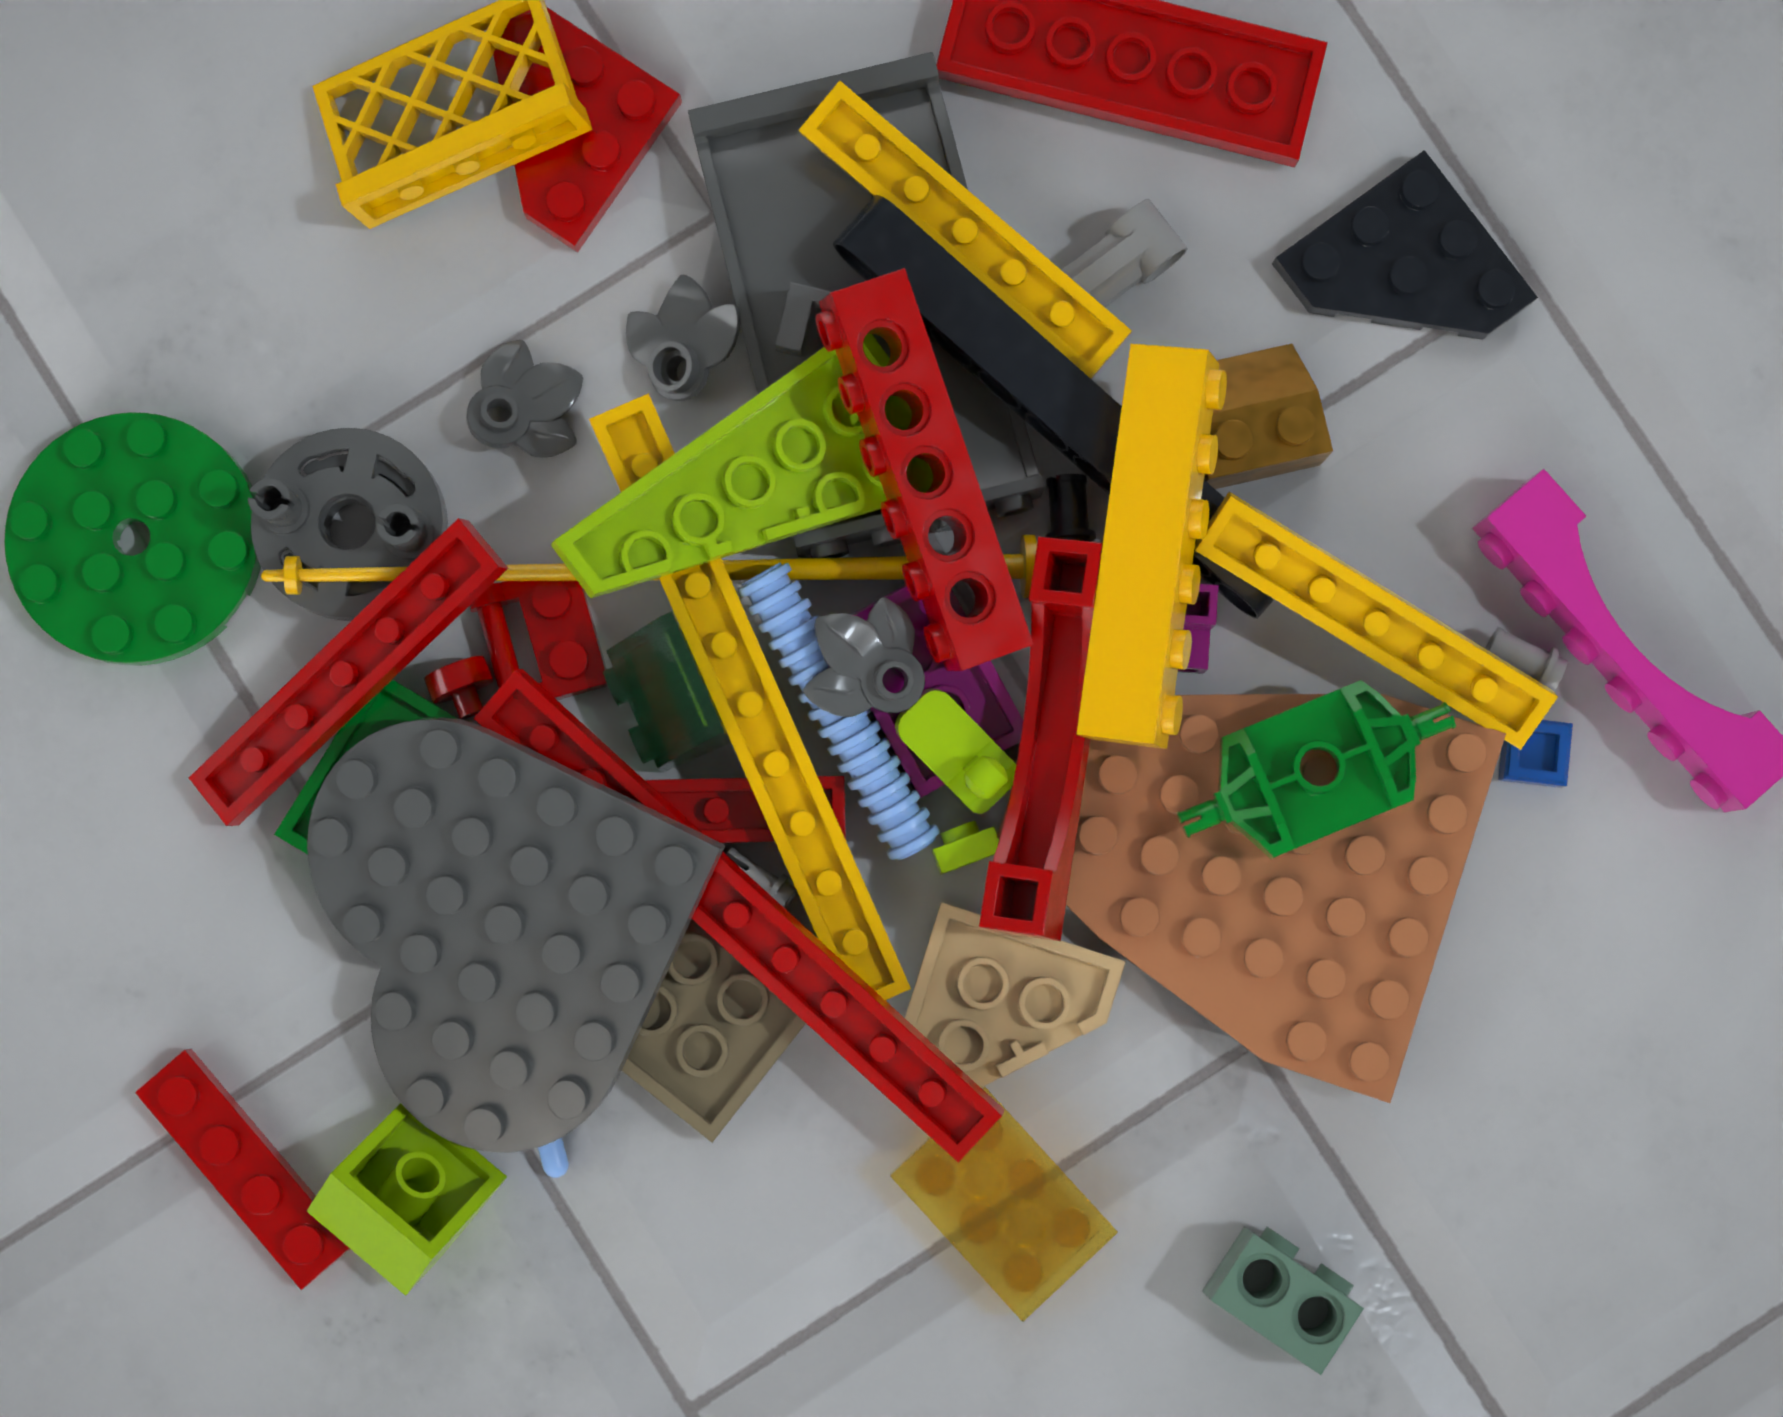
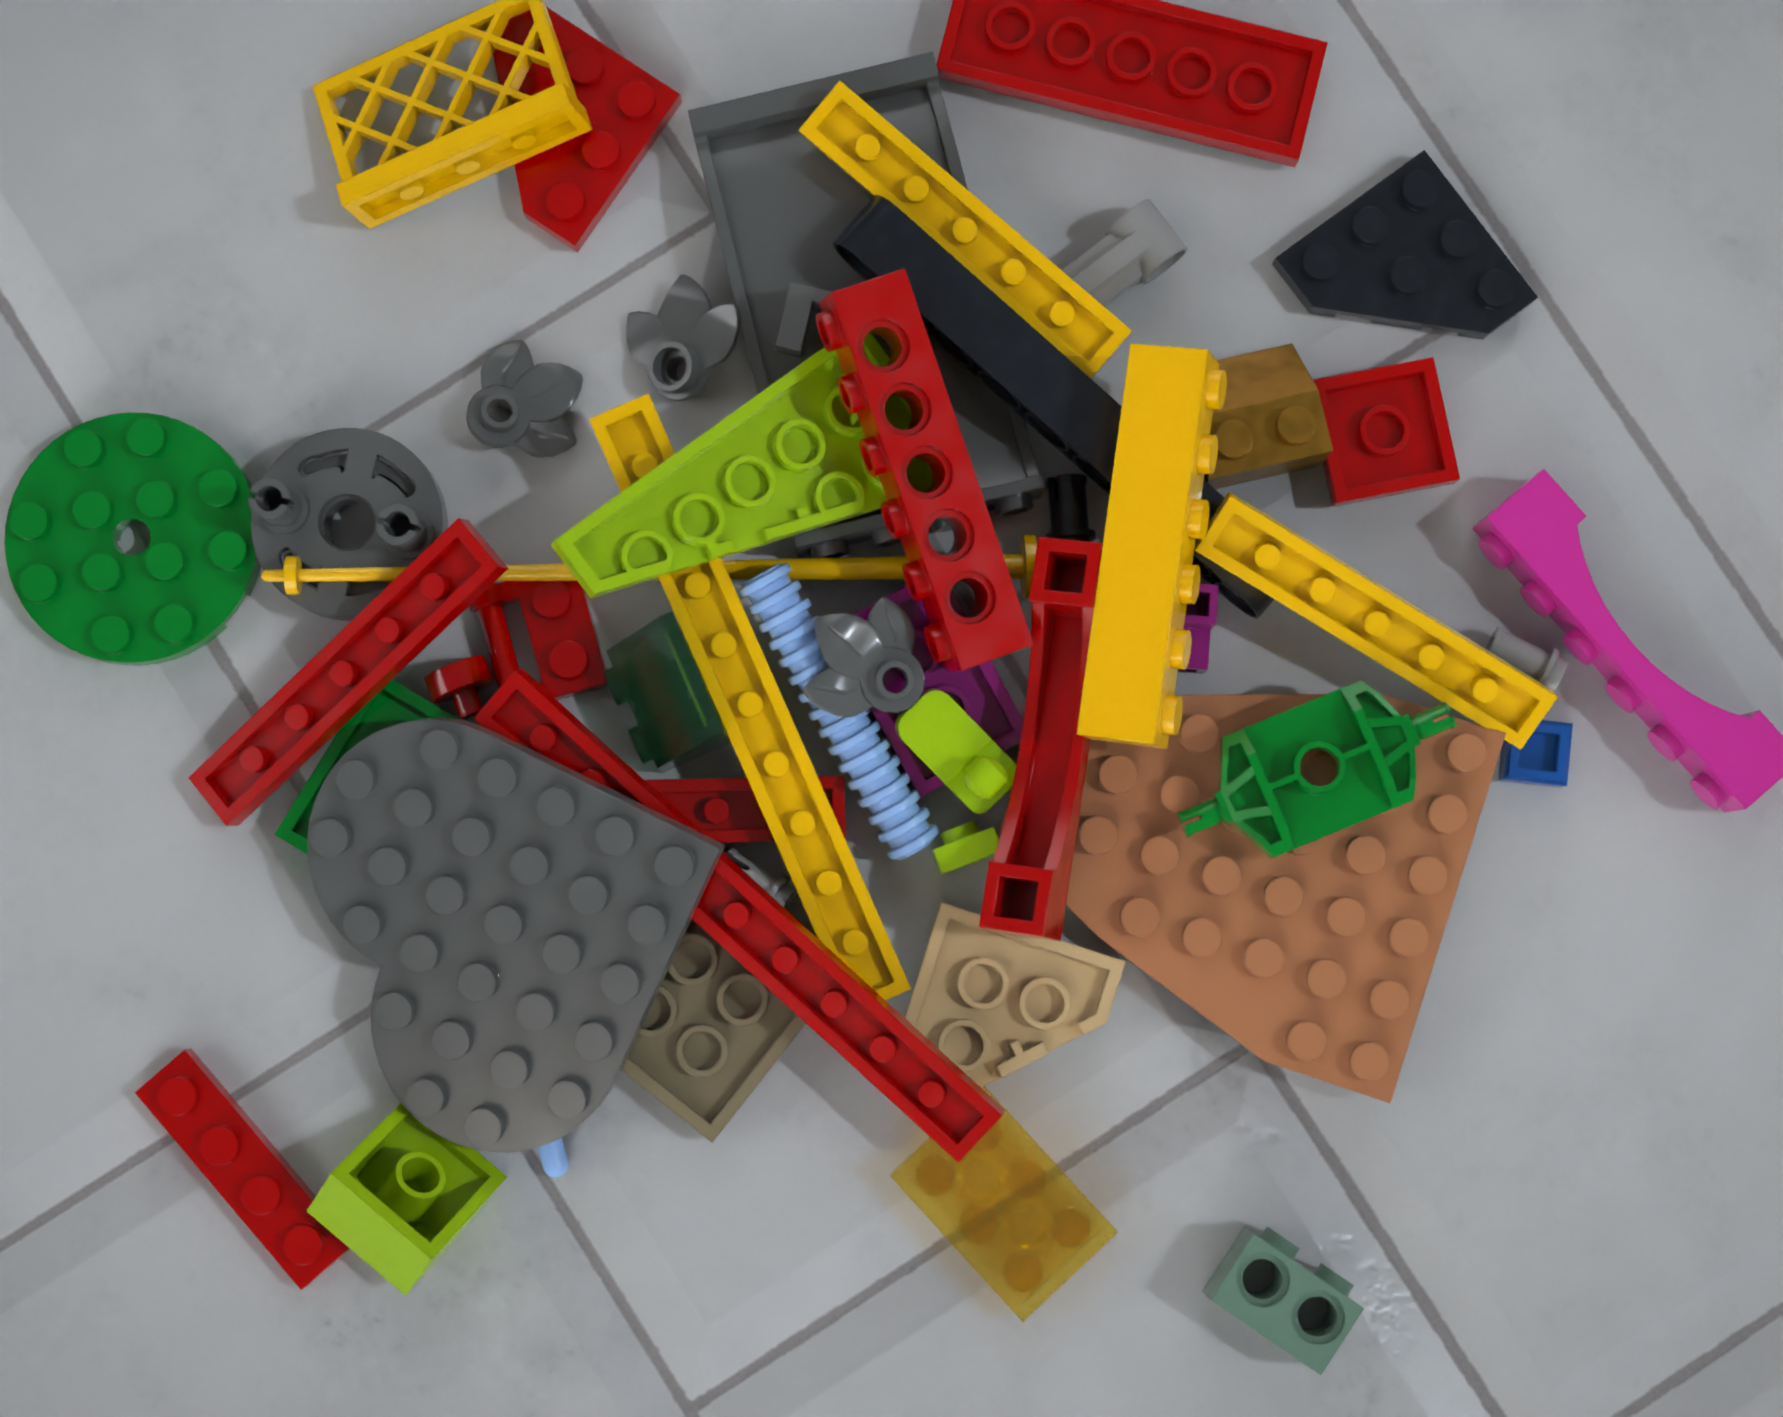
none -> red plate [1313,357,1460,507]

